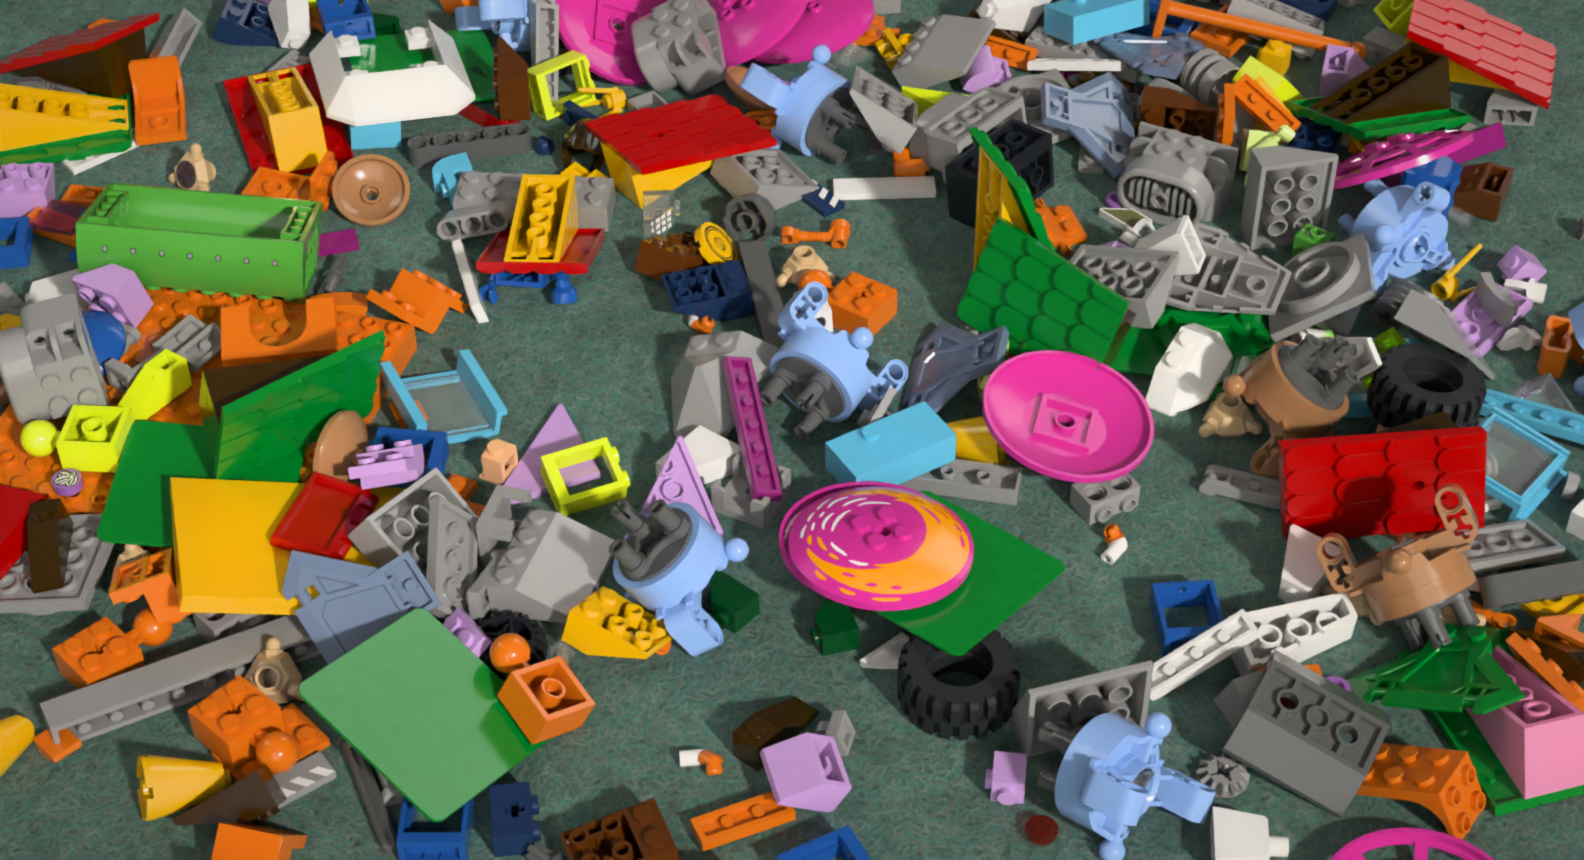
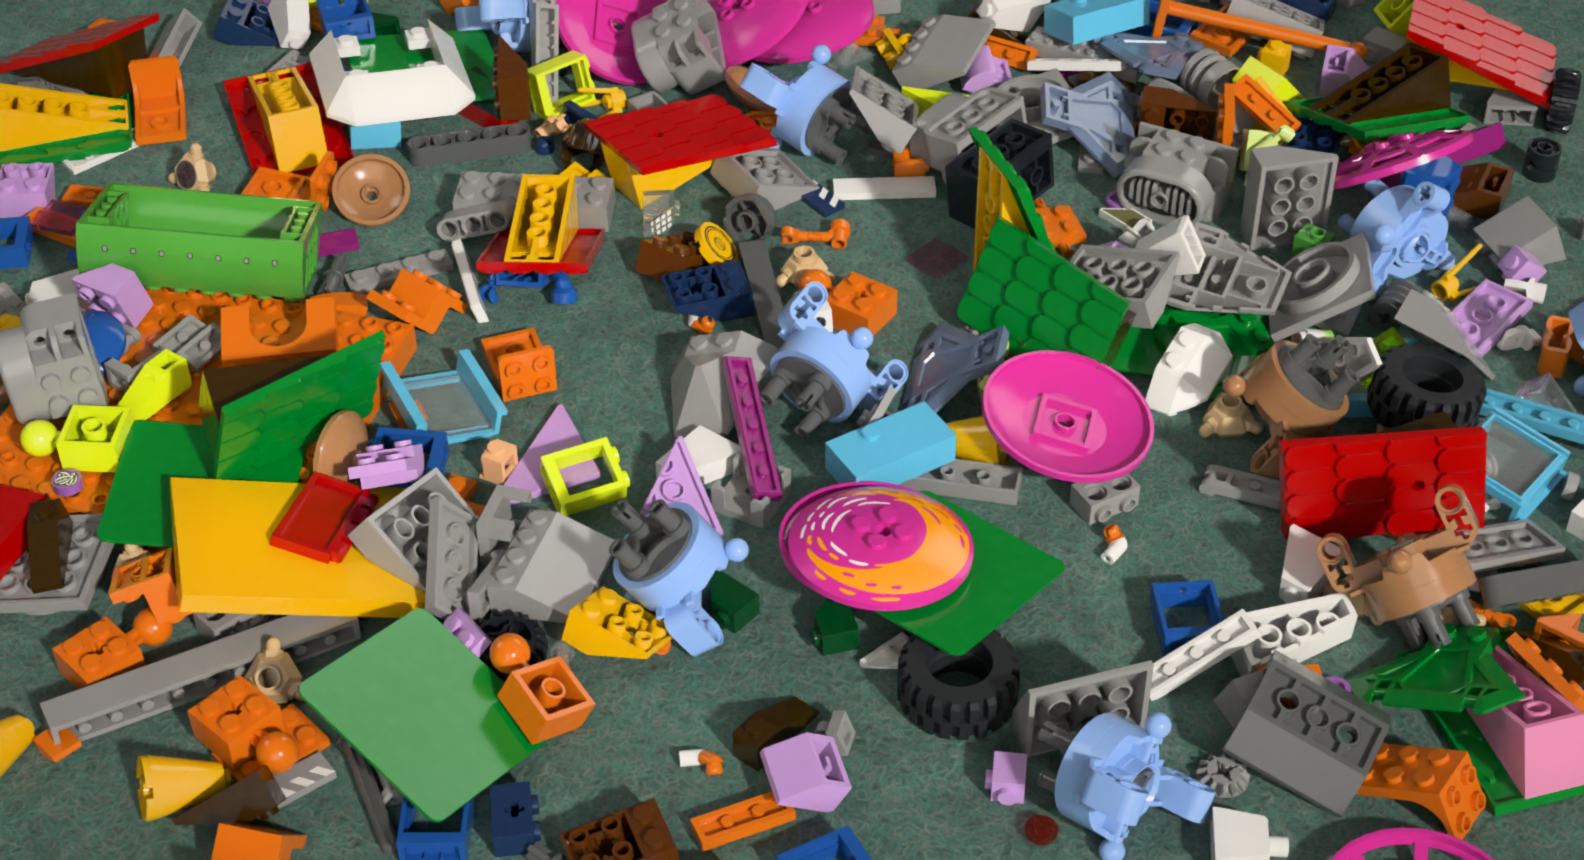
sand blue plate [282,550,442,665] -> none
medium azure brick [432,152,473,205] -> none
light grey slope [1475,272,1518,328] -> none
none -> light grey plate [344,248,454,293]
none -> orange bracket [481,327,558,402]
none -> light nougat brick [534,114,572,138]
none -> clear pink piece [905,238,968,280]
none -> light grey slope [1473,196,1566,270]
none -> black wheel [1522,137,1562,183]
none -> black gear [1544,67,1582,134]

